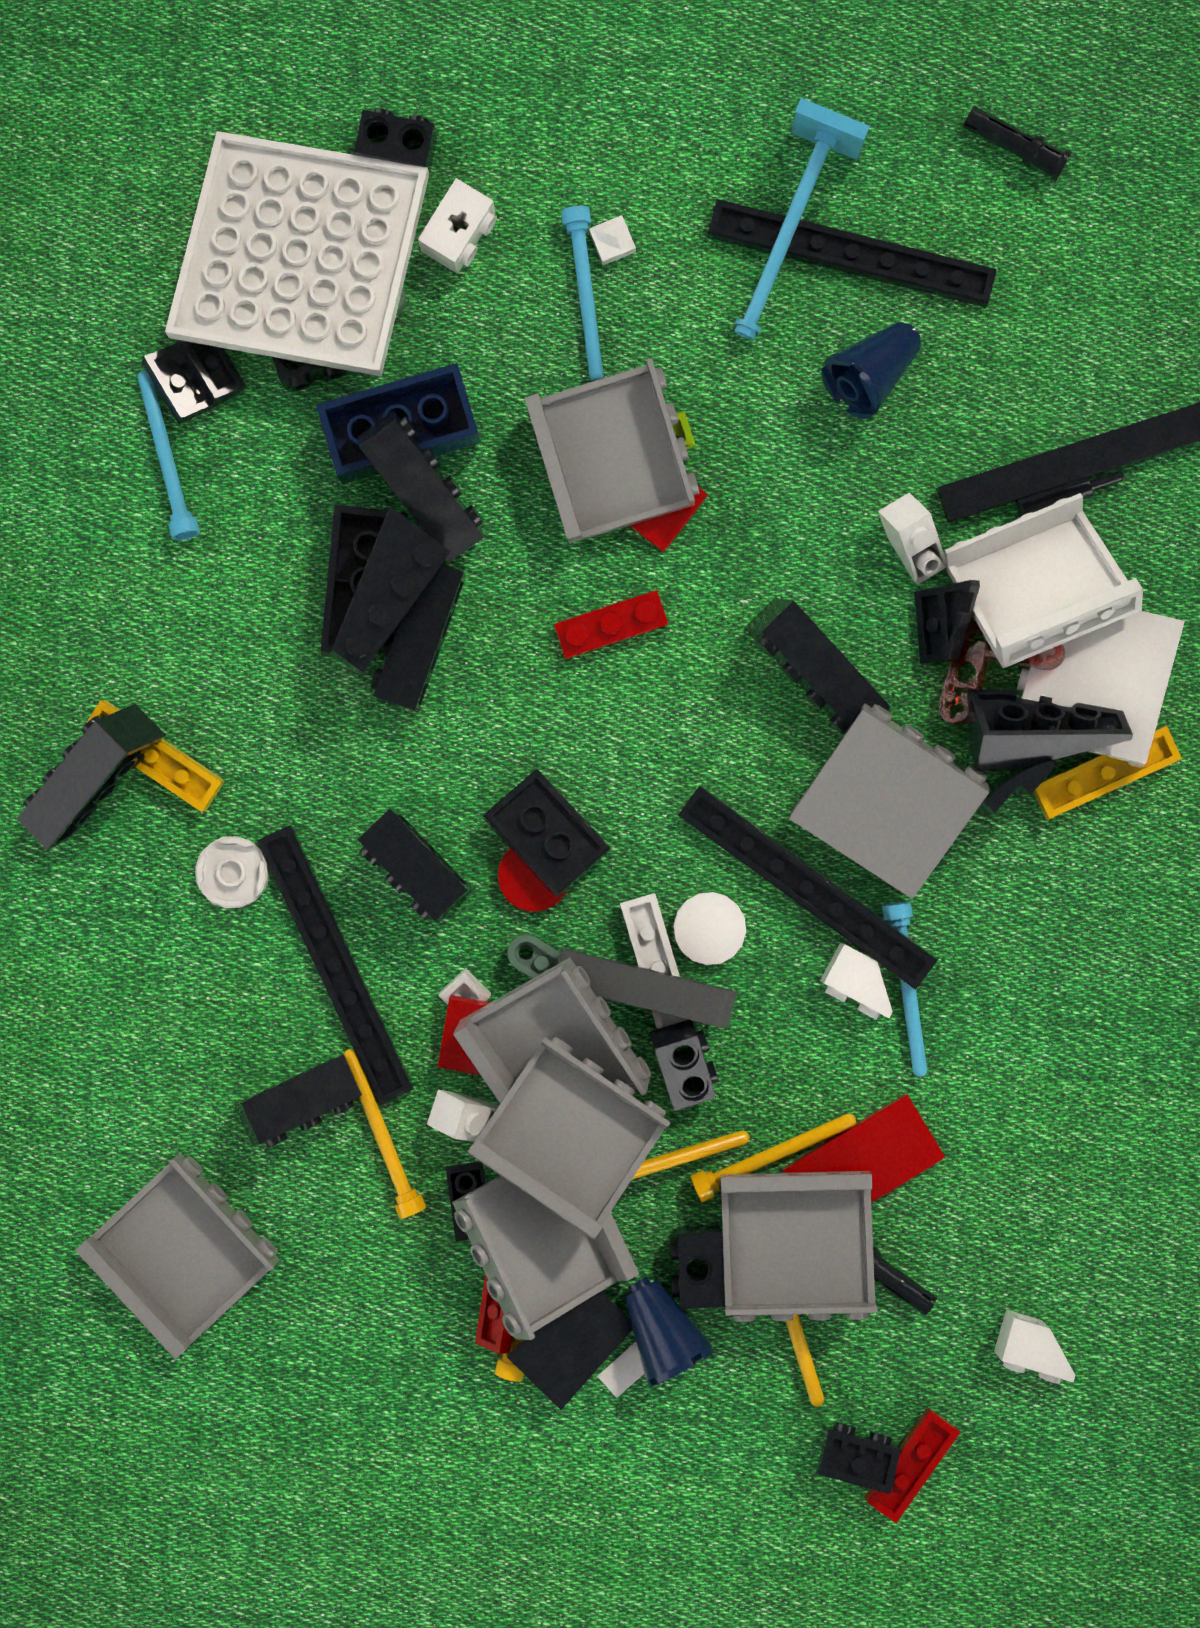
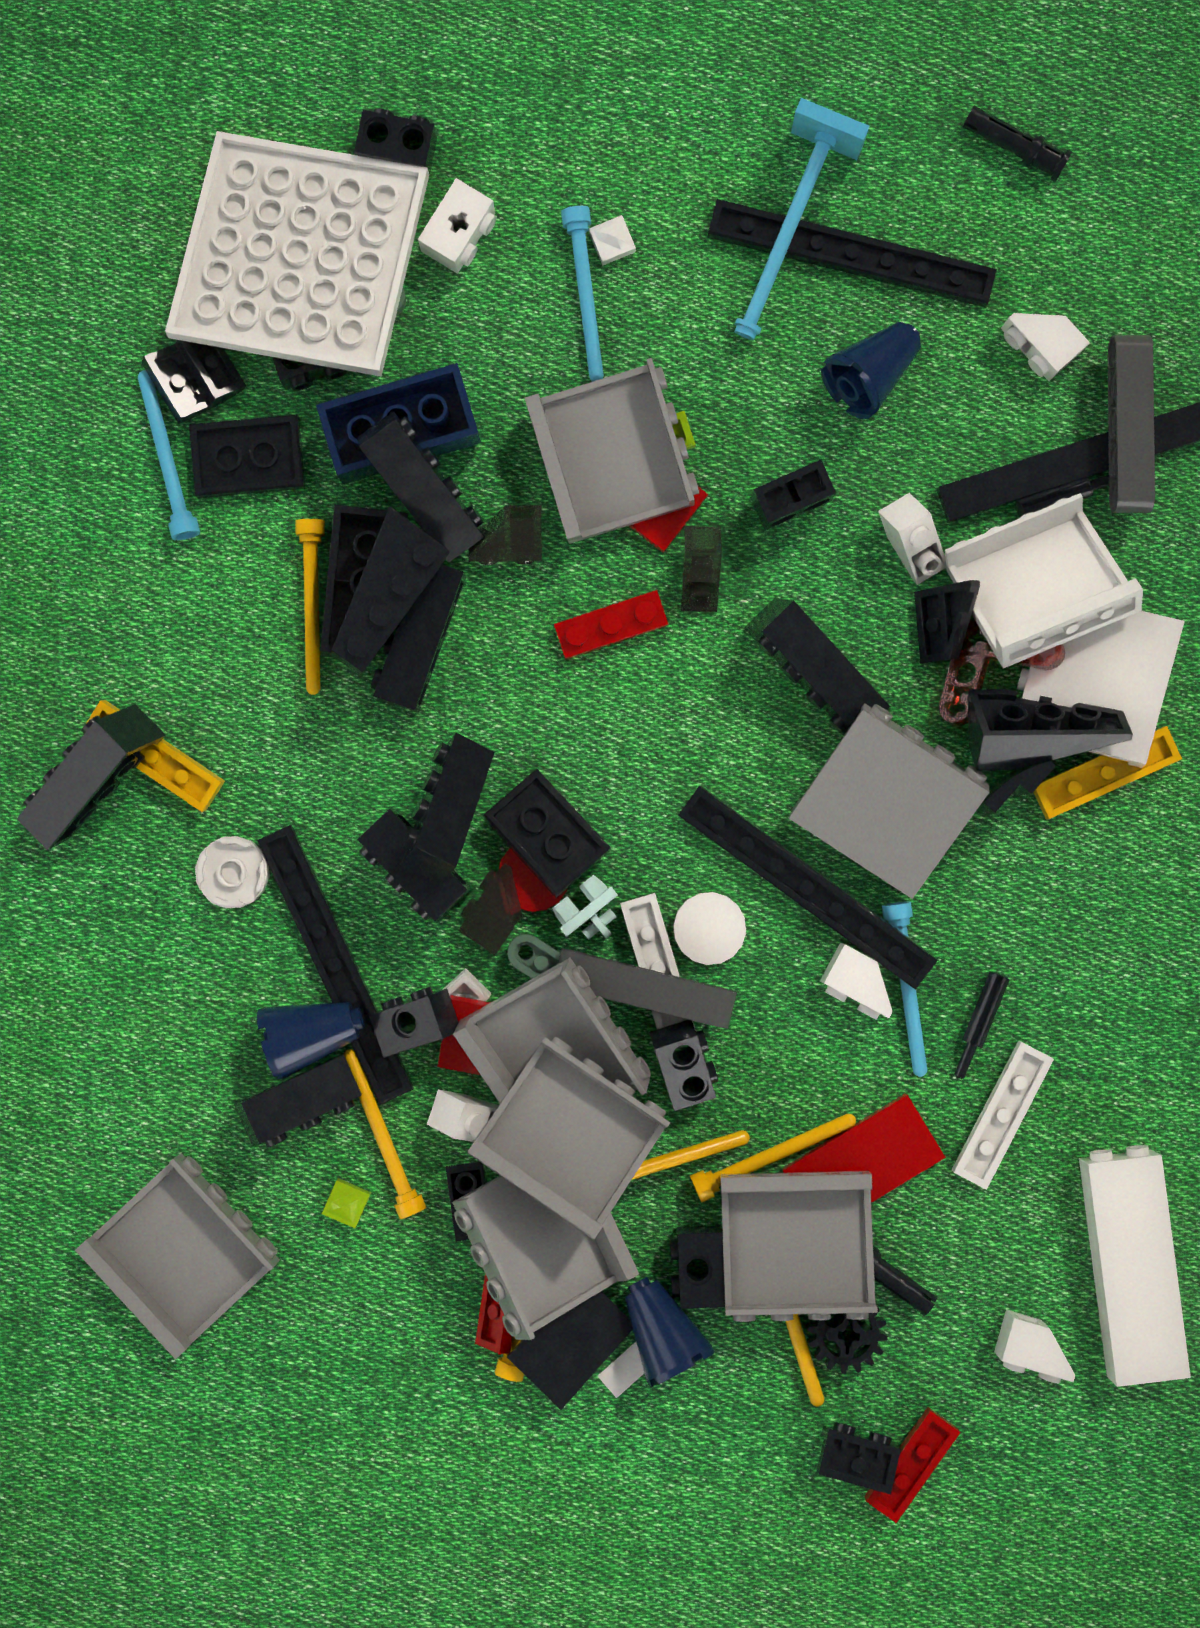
none -> black tile [189,414,305,498]
none -> dark blue cone [257,1002,365,1080]
none -> yellow piece [295,519,325,695]
none -> lime tile [322,1178,371,1228]
none -> black brick [369,986,459,1057]
none -> black brick [401,733,495,884]
none -> clear smoke slope [458,863,523,955]
none -> clear smoke slope [469,505,543,565]
none -> light aqua hips [552,875,618,940]
none -> clear smoke slope [681,526,722,612]
none -> black brick [750,460,836,531]
none -> black gear [806,1306,888,1374]
none -> white plate [952,1041,1054,1190]
none -> black axle [954,971,1010,1079]
none -> white slope [1001,313,1090,381]
none -> white brick [1079,1145,1191,1387]
none -> dark grey beam [1107,335,1155,513]

